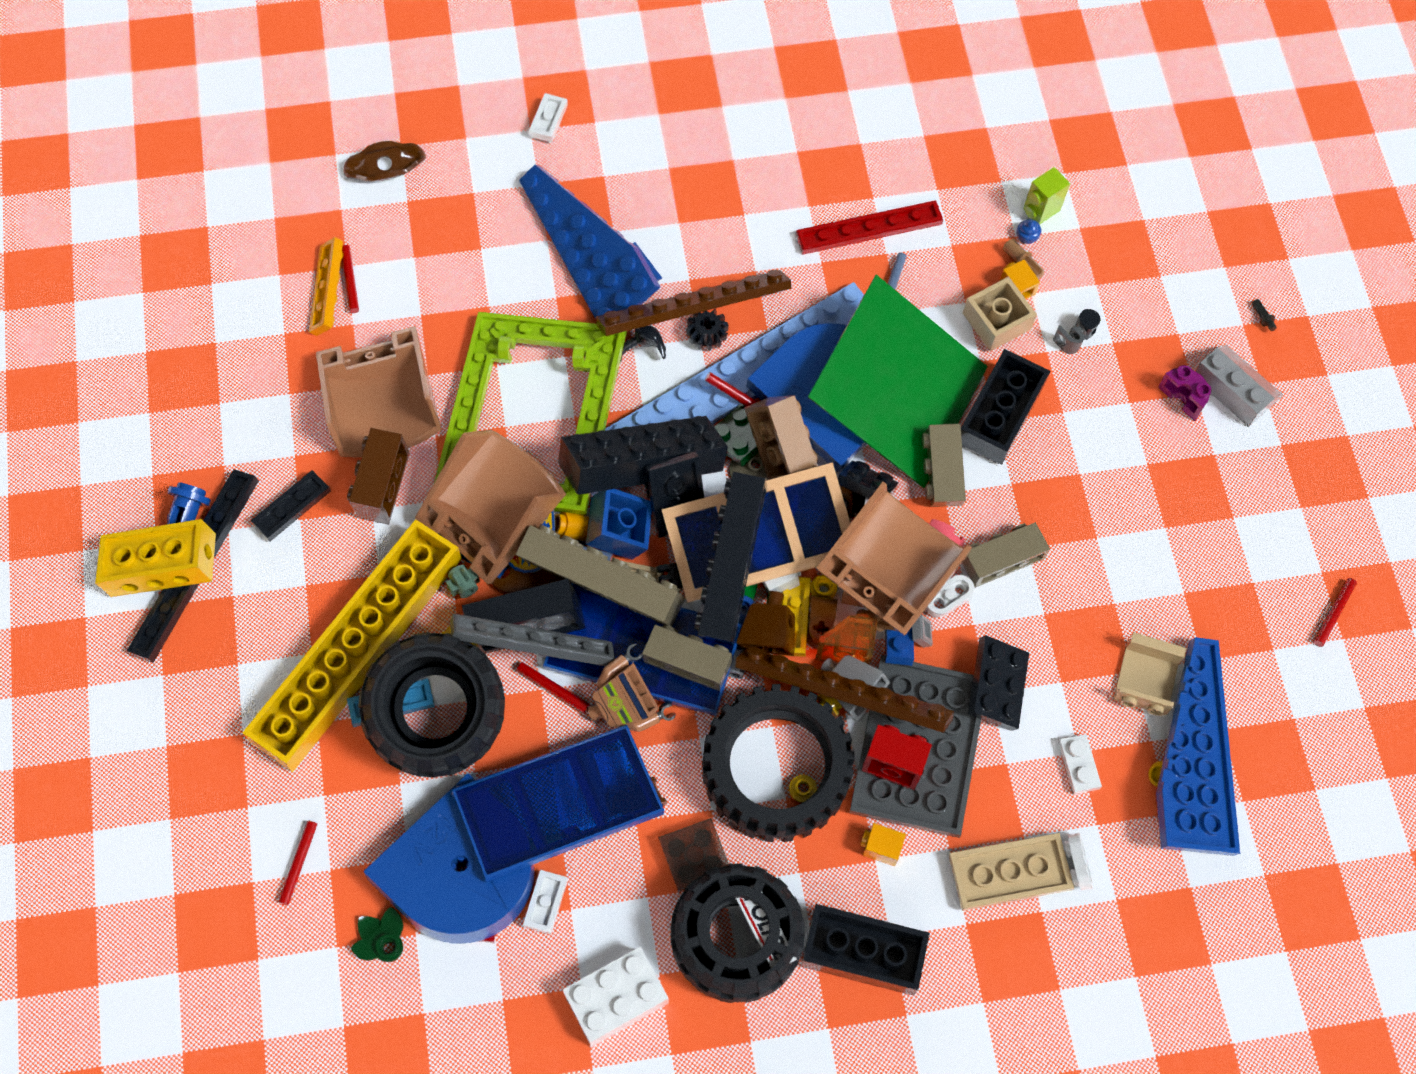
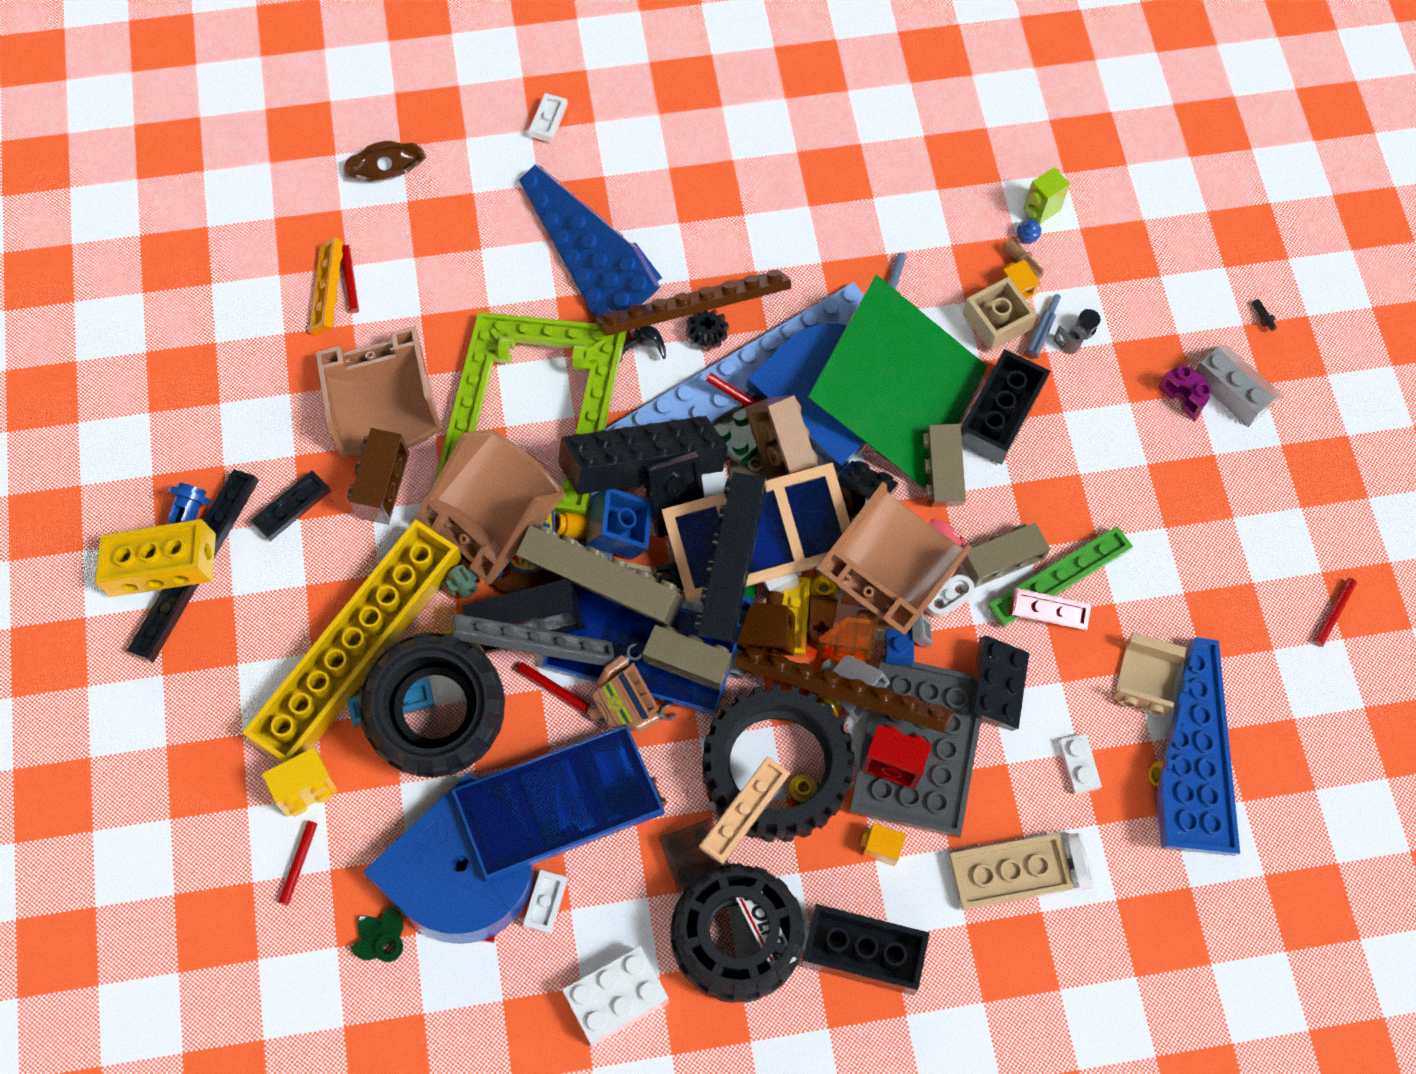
red tile [796,200,943,255] -> none
none -> yellow brick [262,747,338,817]
none -> light nougat tile [699,756,791,865]
none -> bright green plate [988,526,1133,628]
none -> tile [1009,588,1091,631]
none -> sand blue axle [1024,294,1061,359]

